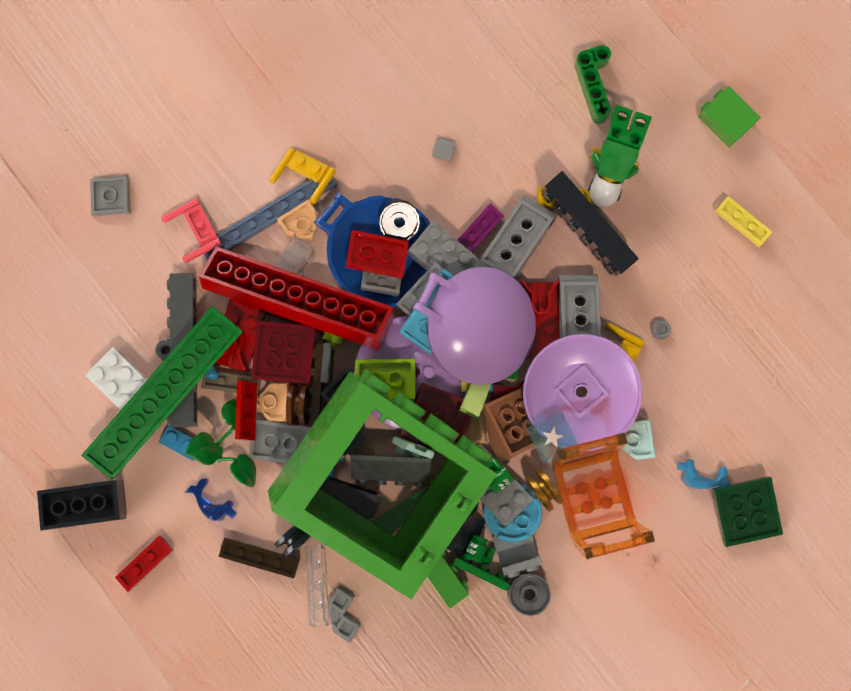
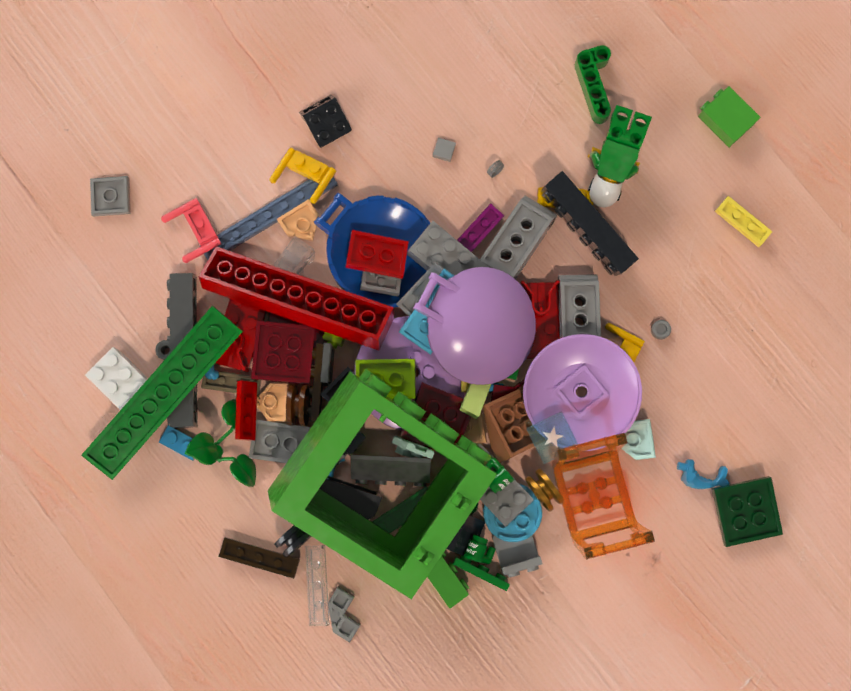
black brick [37,480,126,531] -> none
red plate [115,536,173,592] -> none
clear blue animal [185,478,237,521] -> none
wheel [379,199,420,241] -> none
flat silver wheel [507,572,551,616] -> none
none -> black bracket [299,95,352,148]
none -> light grey axle [487,160,504,178]

